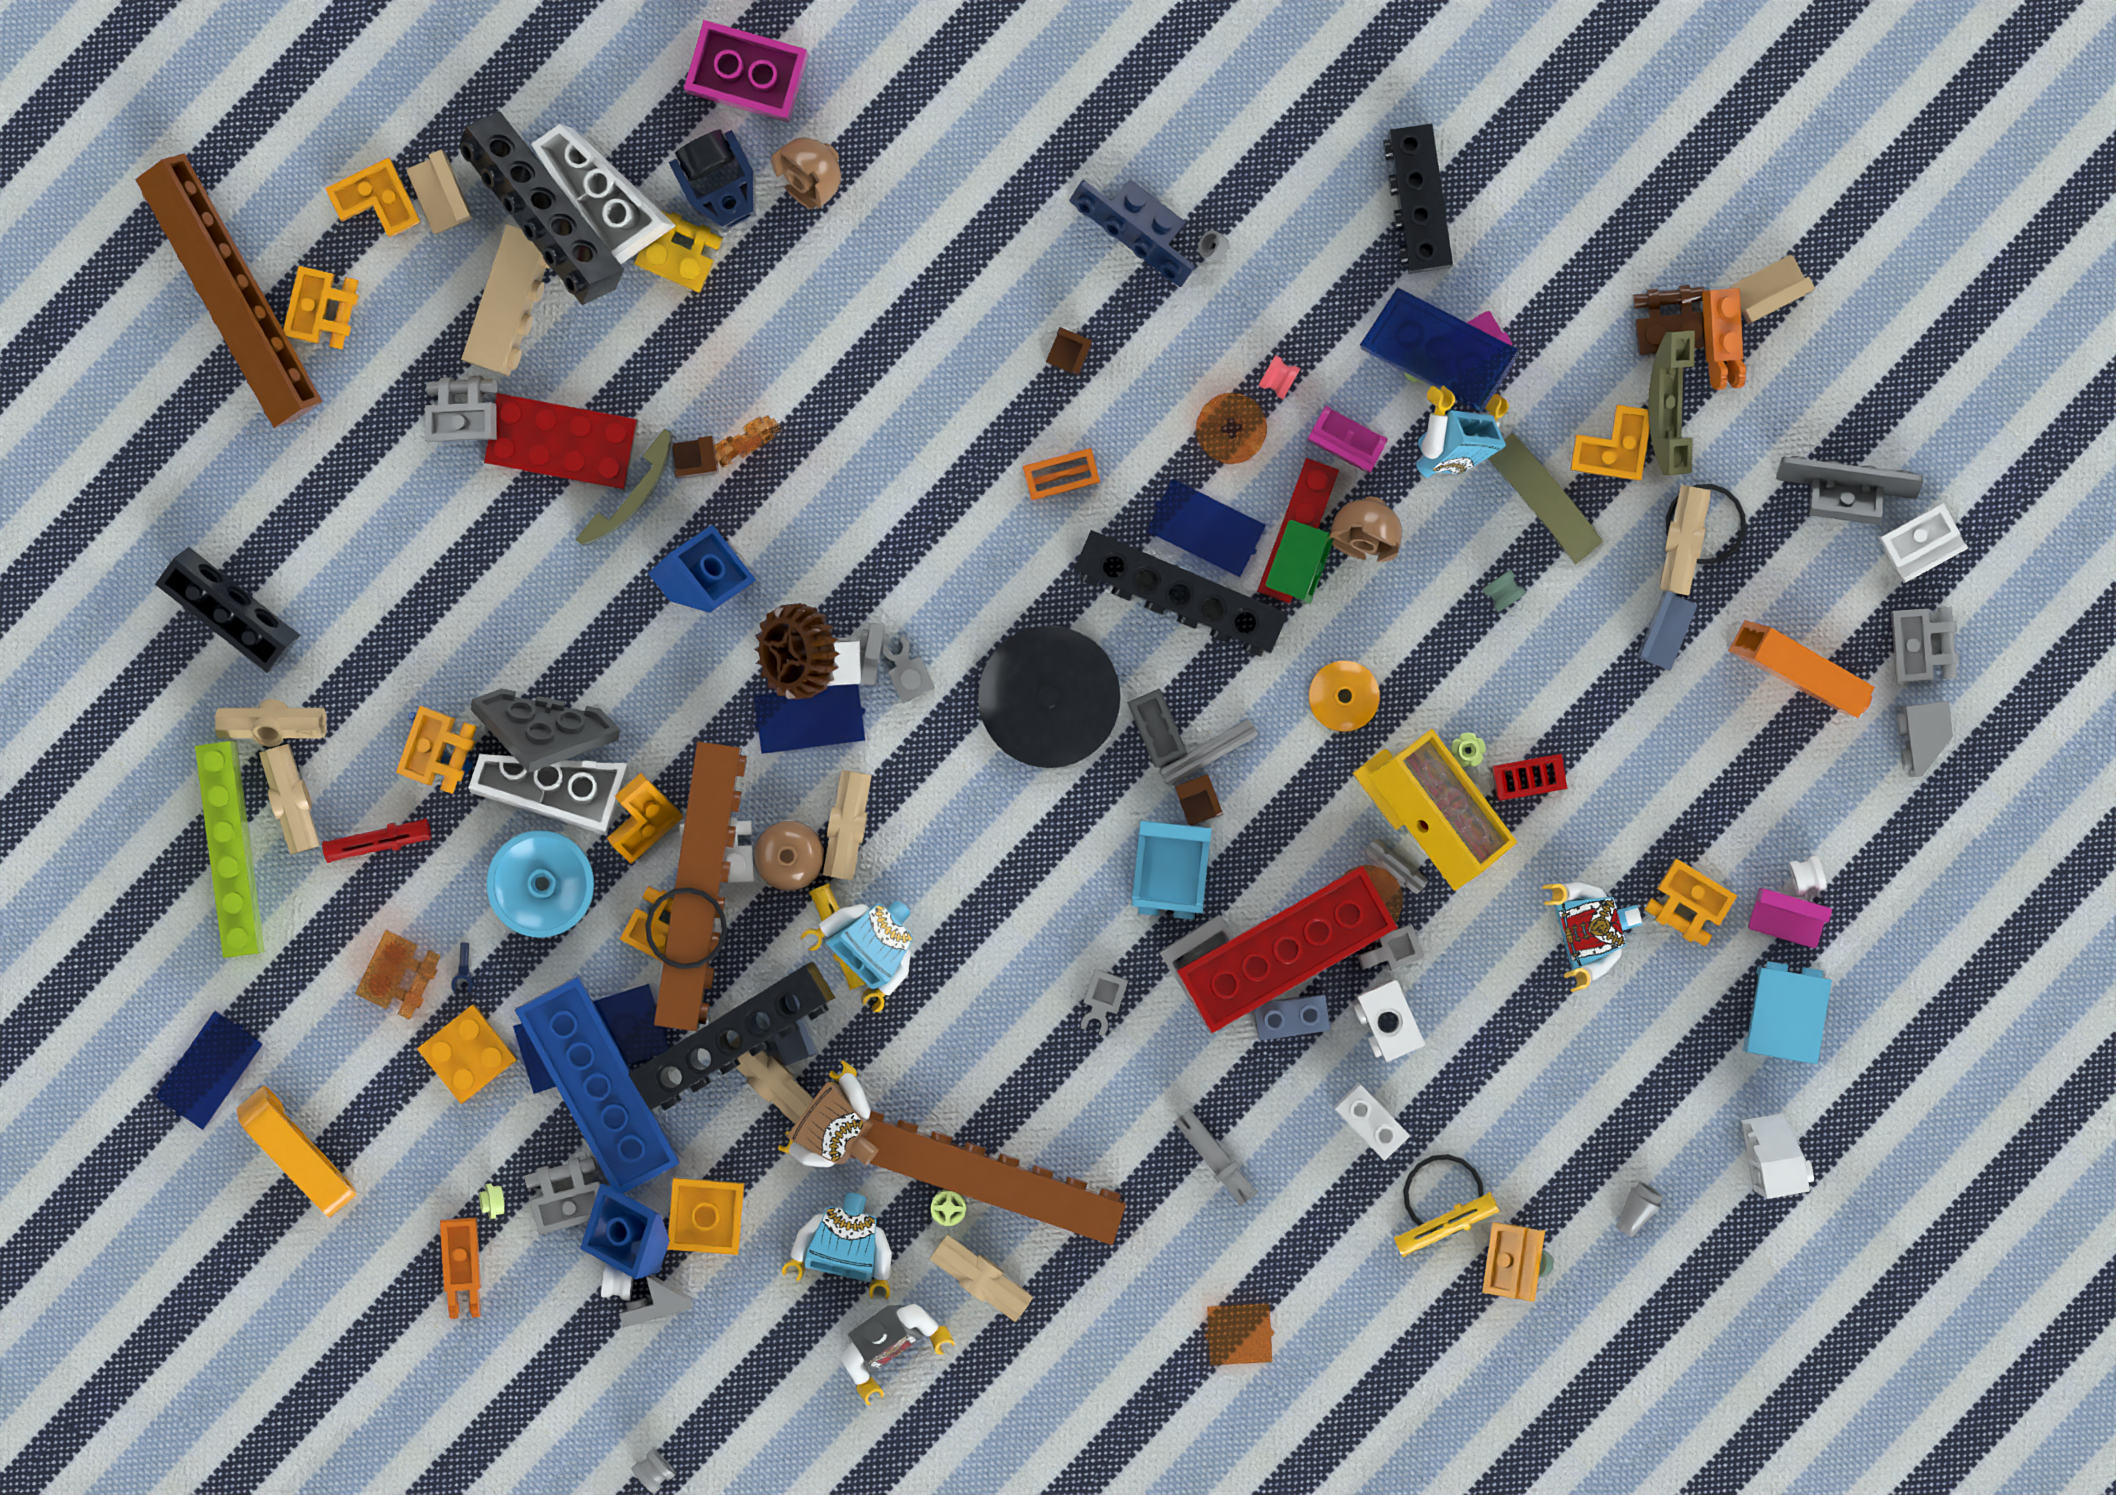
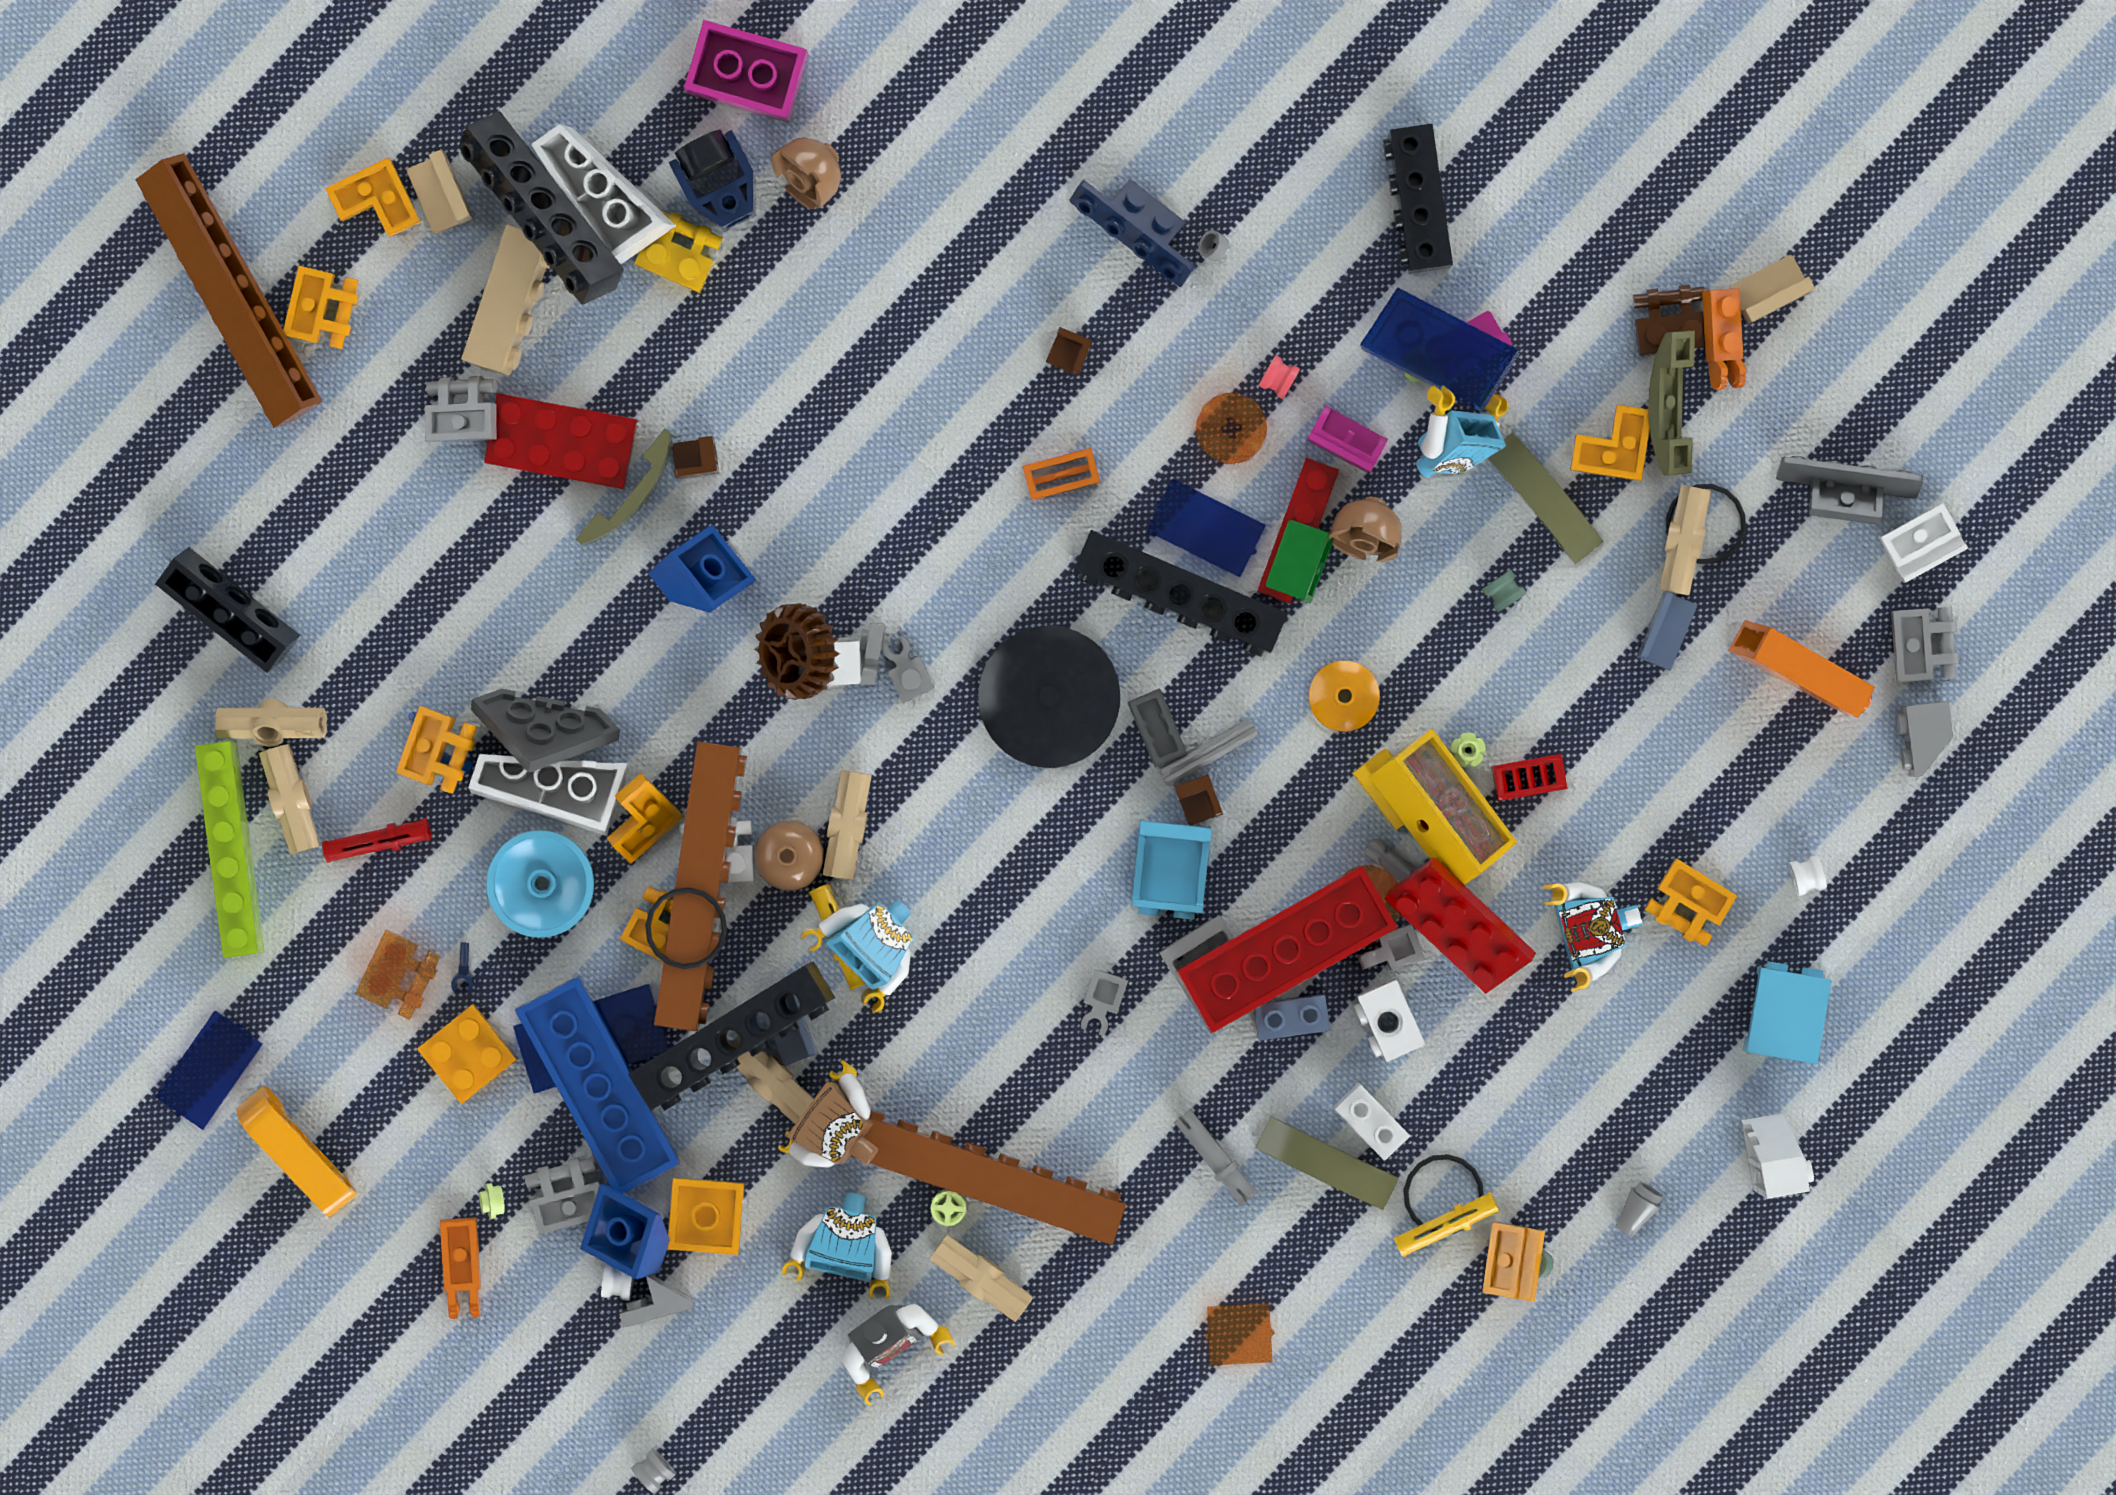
clear orange plate [714,415,783,468] -> none
clear blue piece [754,684,866,754] -> none
dark pink panel [1748,888,1832,948] -> none
none -> olive slope [1255,1116,1399,1210]
none -> red plate [1384,857,1536,994]

